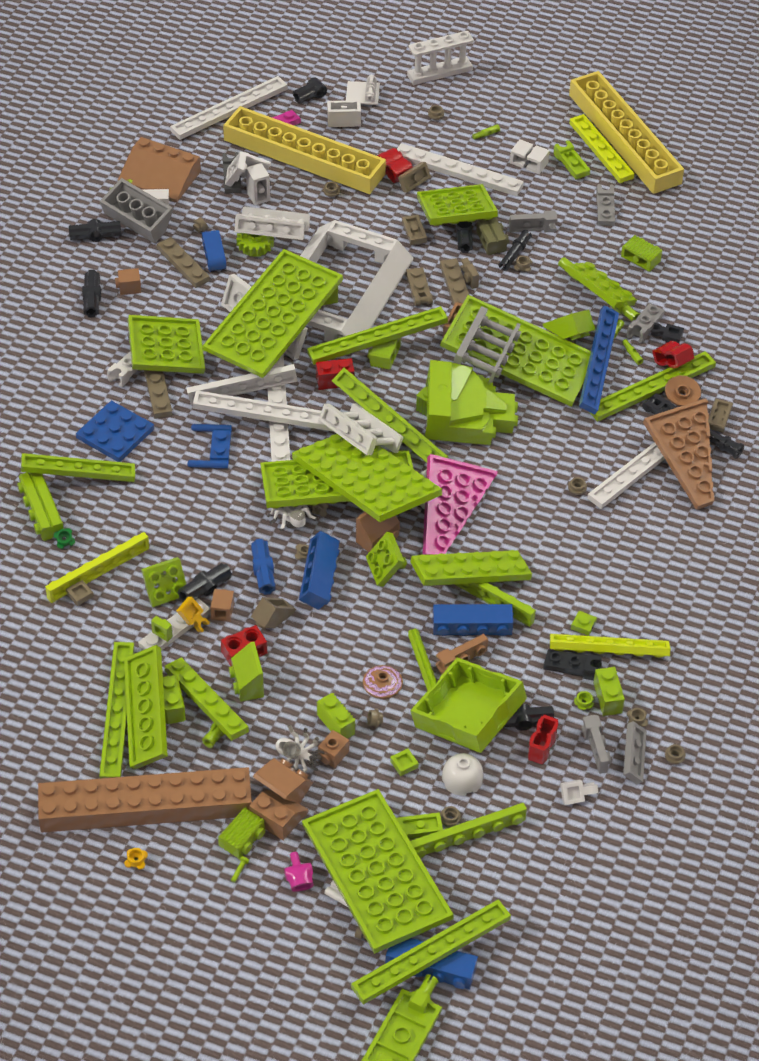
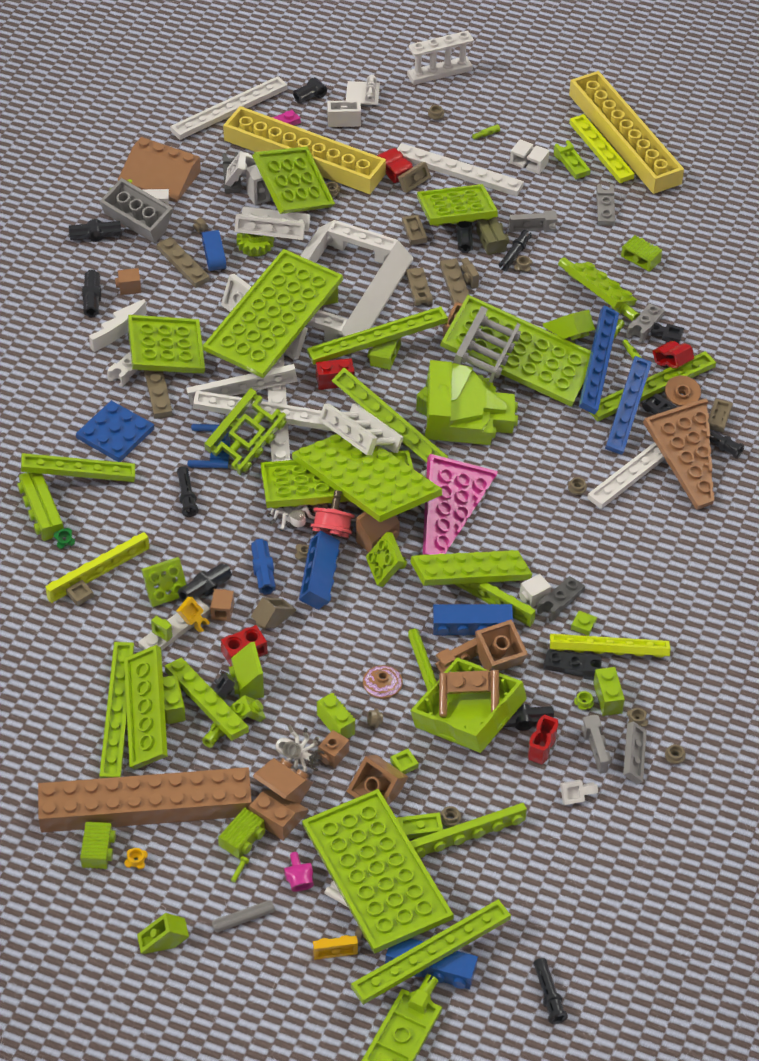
white cylinder [442,753,484,796] -> none
none -> lime brick [80,822,116,869]
none -> white slope [89,299,147,352]
none -> lime slope [137,913,189,954]
none -> black pin [177,466,199,517]
none -> lime fence [204,388,287,475]
none -> light grey axle [212,900,274,932]
none -> black plate [214,670,235,699]
none -> lime bracket [230,695,266,722]
none -> lime plate [252,146,335,214]
none -> coral wheel [310,490,355,538]
none -> yellow plate [313,935,358,960]
none -> medium nougat slope [346,755,408,805]
none -> medium nougat plate [439,670,499,717]
none -> medium nougat slope [475,619,528,671]
none -> white brick [519,574,551,608]
none -> black pin [533,958,568,1024]
none -> dark grey plate [537,576,585,622]
none -> blue plate [605,356,652,455]

